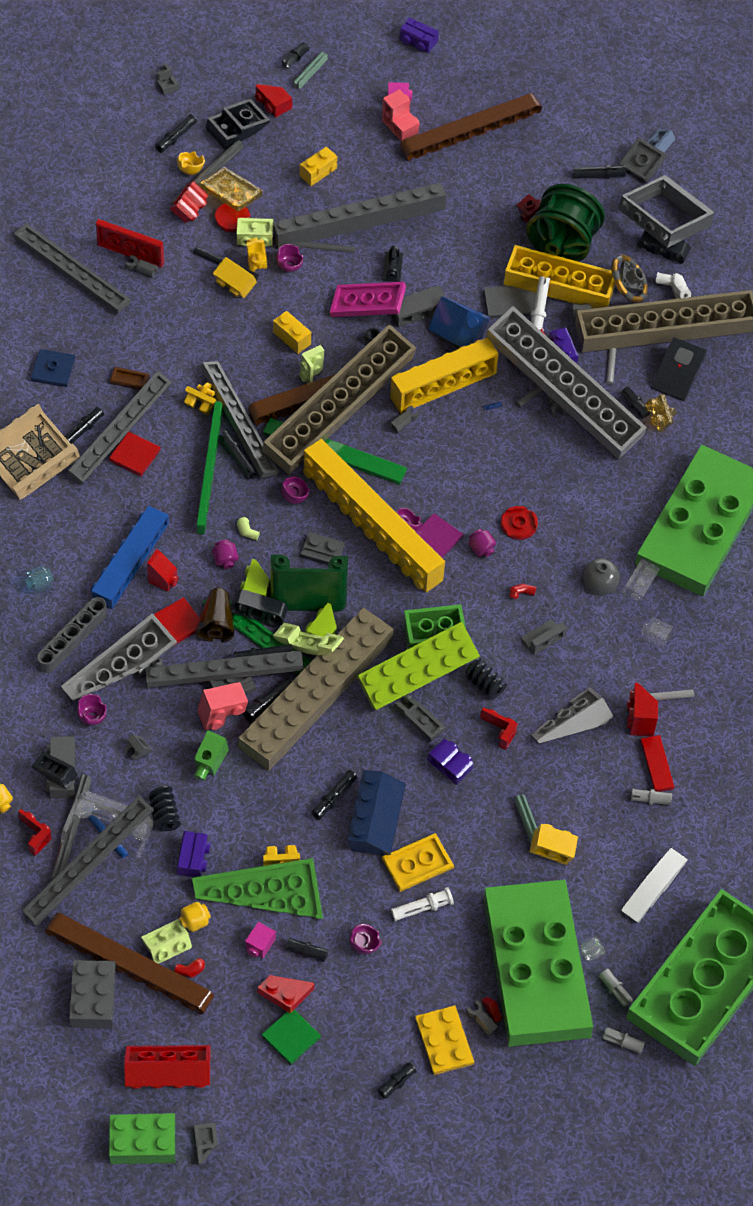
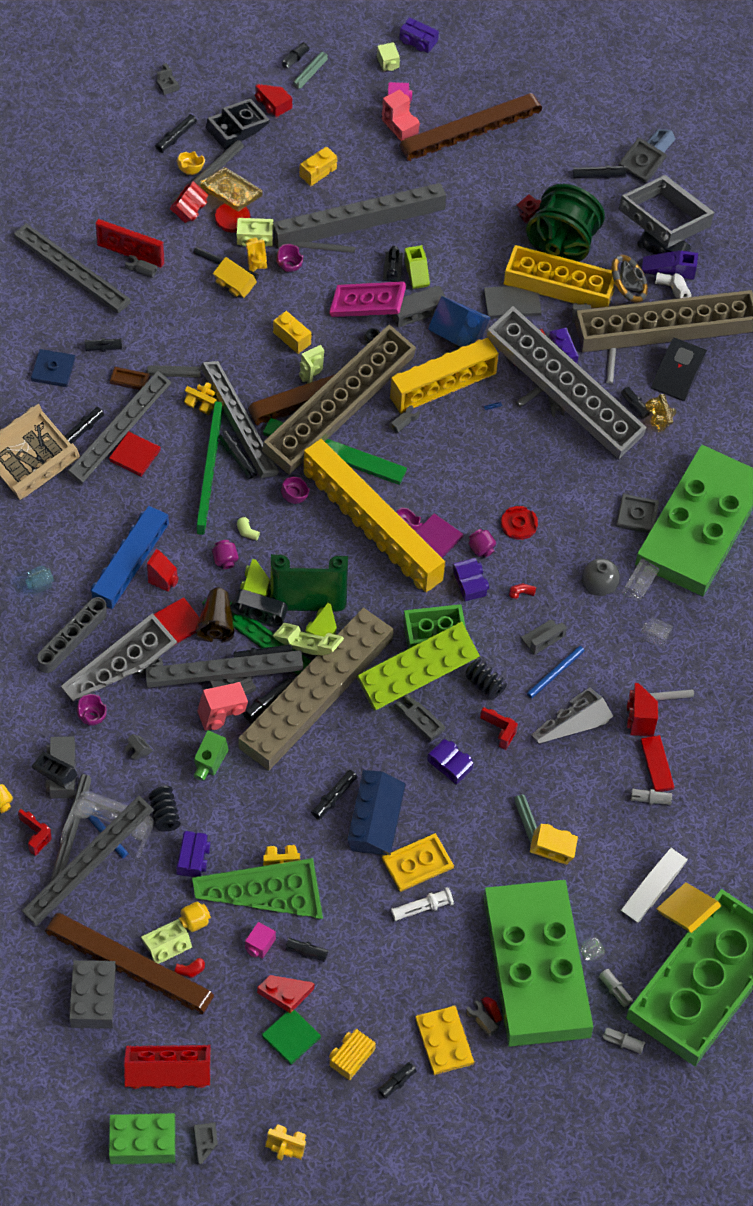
dark grey plate [301,532,345,565] -> none
magenta hair [349,923,382,955] -> none
white pin [530,277,550,331] -> none
none -> black pin [85,337,122,352]
none -> dark grey axle [147,365,201,378]
none -> yellow hips [265,1125,306,1161]
none -> yellow brick [329,1029,376,1081]
none -> yellowish green brick [377,42,400,71]
none -> lime slope [404,245,430,289]
none -> dark purple brick [453,558,489,601]
none -> blue bar [526,646,585,699]
none -> dark grey tile [616,494,659,533]
none -> dark purple slope [642,251,698,280]
none -> yellow tile [657,882,721,933]

